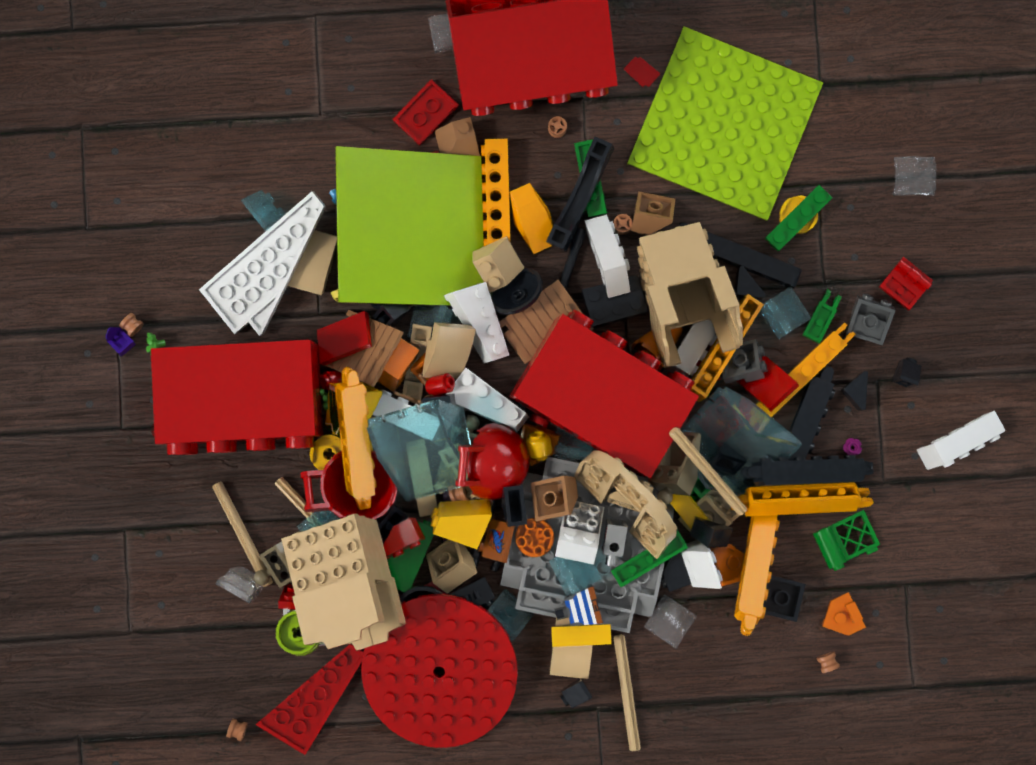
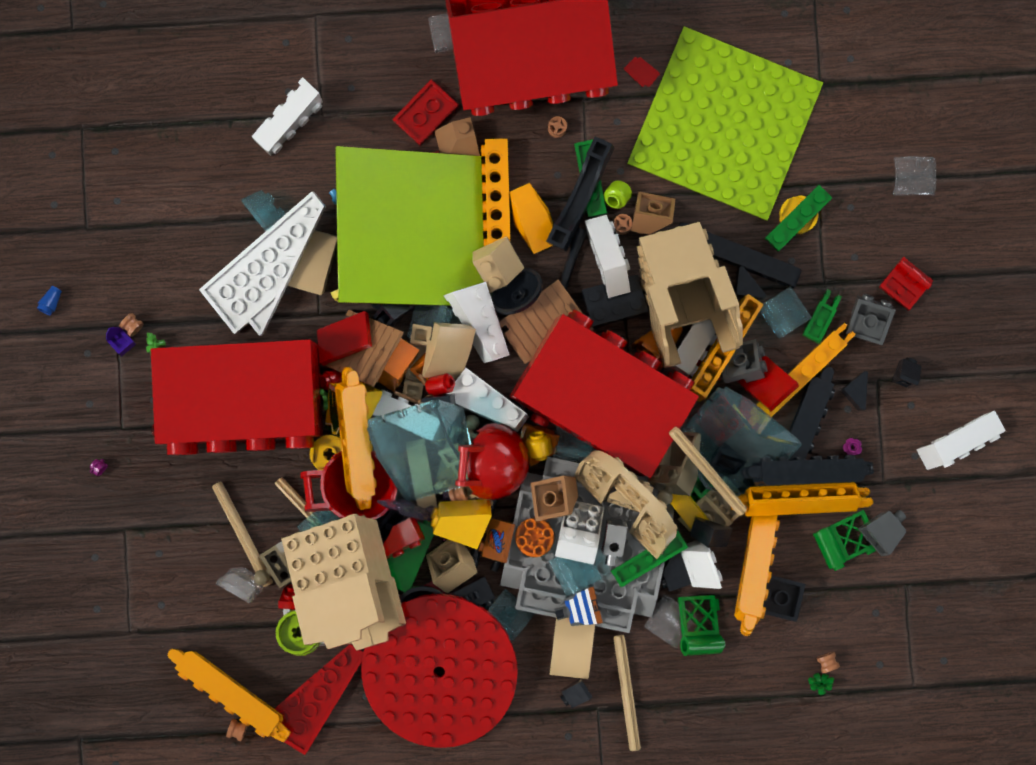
black slope [501,485,527,527] -> none
yellow tile [551,624,611,647] -> none
orange plate [710,544,744,586] -> none
orange plate [822,592,866,636] -> none
none -> blue cone [37,286,62,316]
none -> magenta plate [90,459,108,477]
none -> light orange hinge [167,649,291,742]
none -> white wedge [252,77,323,156]
none -> piece [377,499,435,522]
none -> lime head [604,180,632,209]
none -> green piece [678,595,725,656]
none -> green plant [808,673,834,695]
none -> dark grey torso [858,510,906,557]

